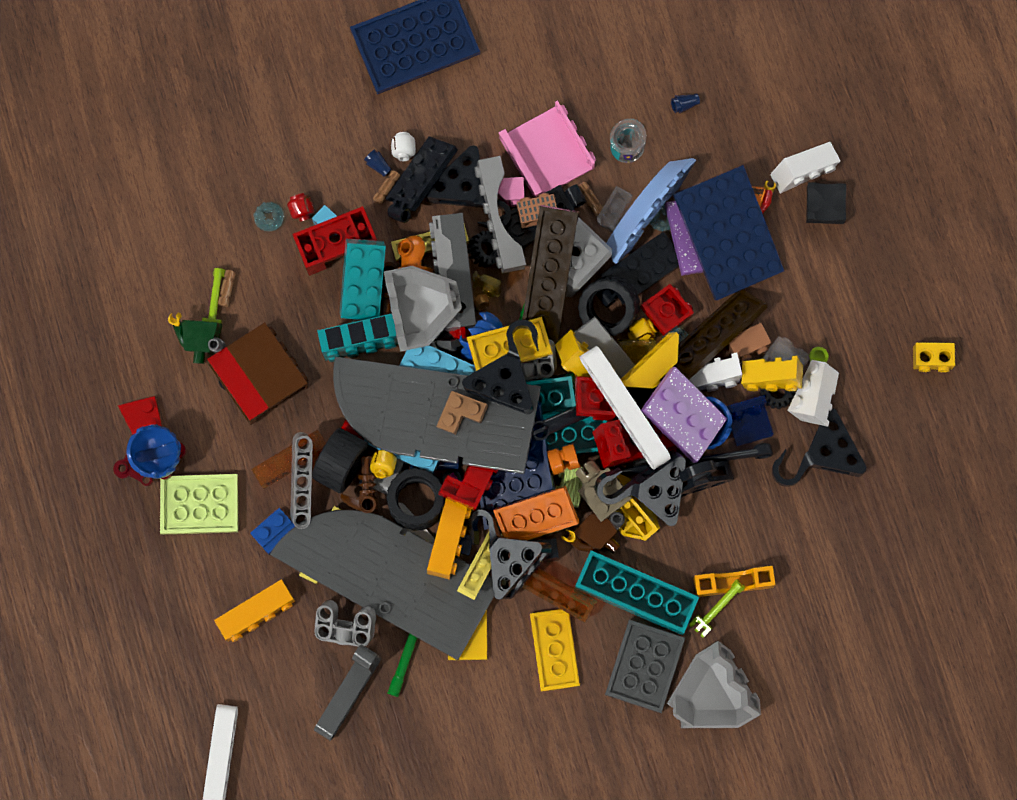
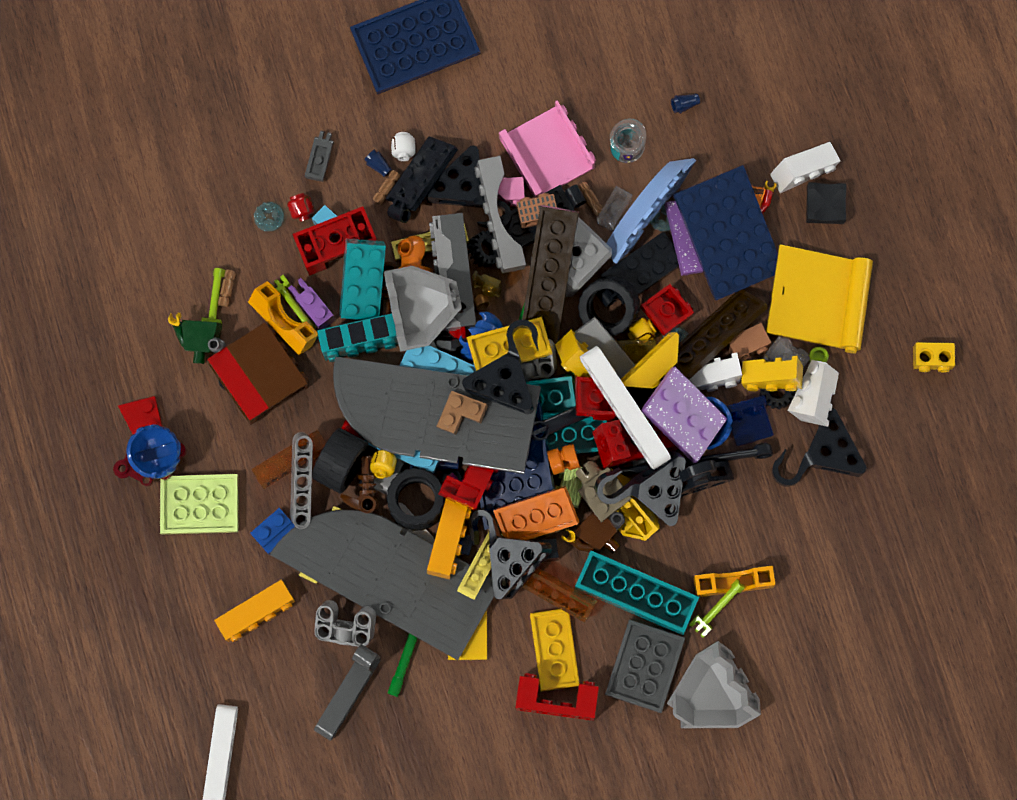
none -> light orange arch [248,281,318,355]
none -> lime hinge [270,275,317,329]
none -> medium lavender hinge [288,278,336,330]
none -> dark grey hinge [305,131,334,182]
none -> red plate [515,673,599,721]
none -> yellow door [766,244,873,353]

